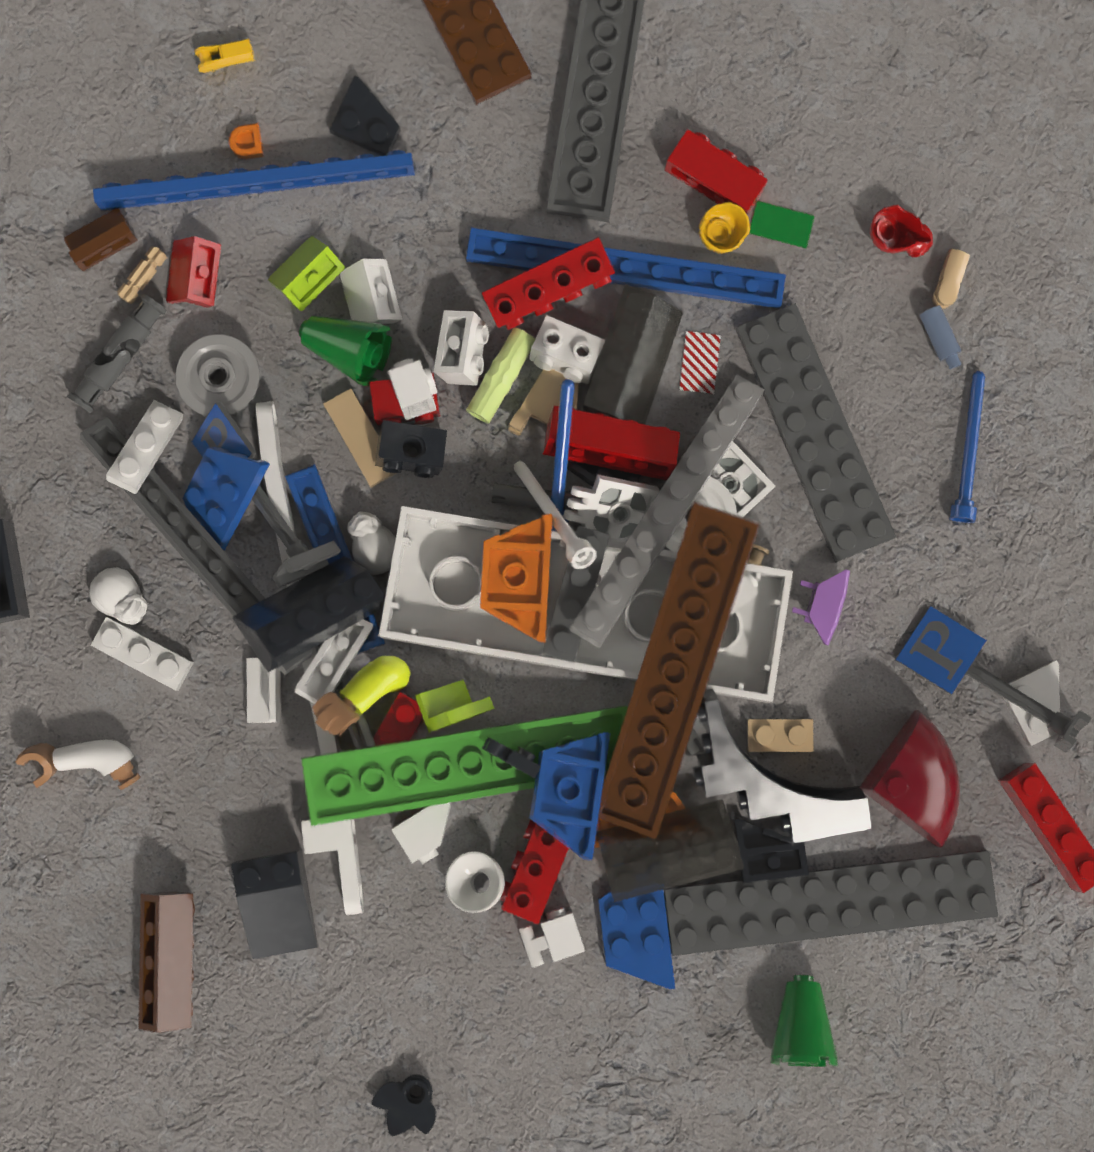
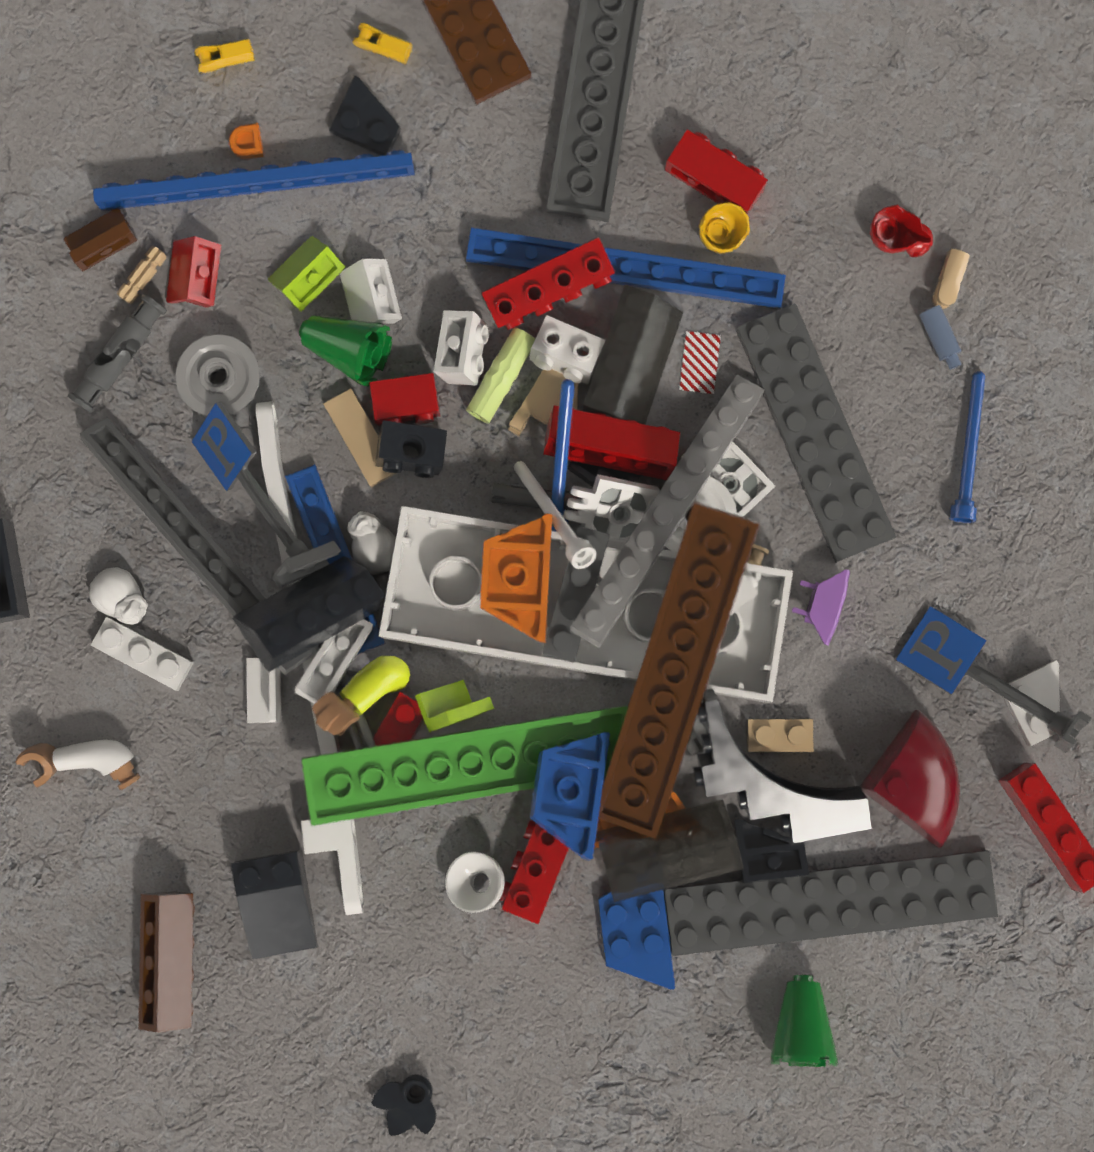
white plate [106,400,183,494] -> none
blue wing [182,447,270,551] -> none
white brick [388,359,438,420] -> none
white slope [391,802,452,865] -> none
black plate [482,737,541,778] -> none
white brick [519,907,585,968] -> none
green sticker [749,201,815,248] -> none
none -> yellow bar [352,23,412,64]

